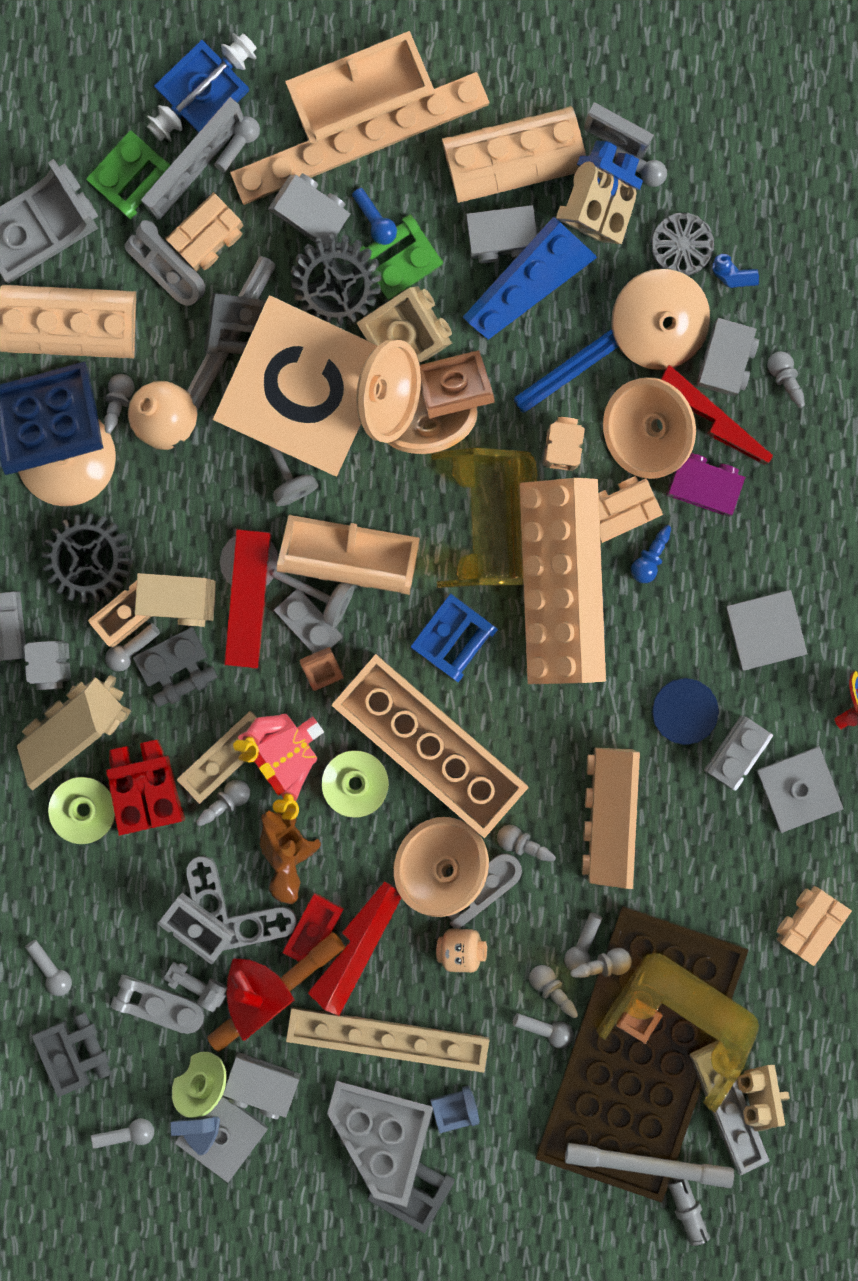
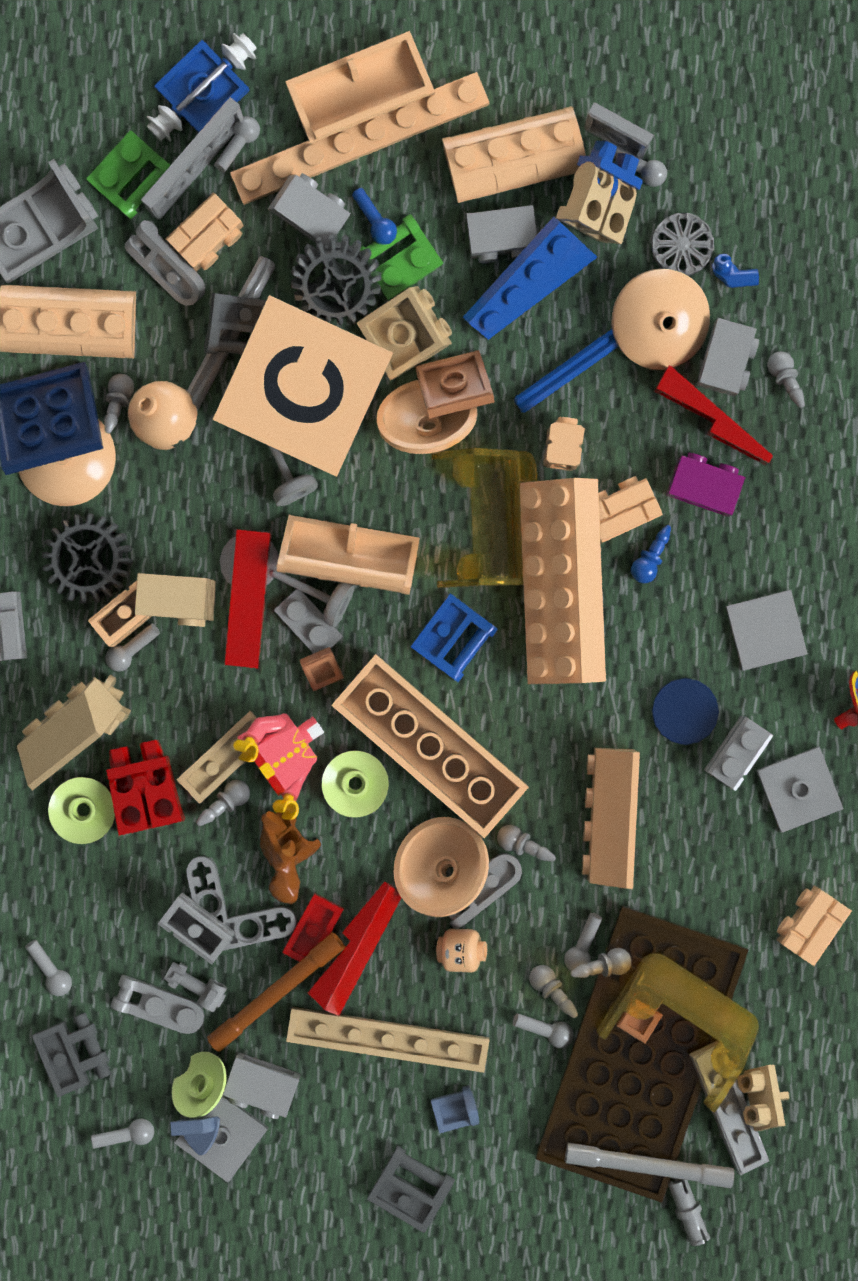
light grey brick [24,641,71,690] -> none
dark grey plate [133,627,218,707] -> none
red shield [227,958,295,1041] -> none
light grey plate [327,1081,433,1208] -> none
light nougat dish [356,339,421,443] -> none
light nougat dish [603,378,696,479] -> none

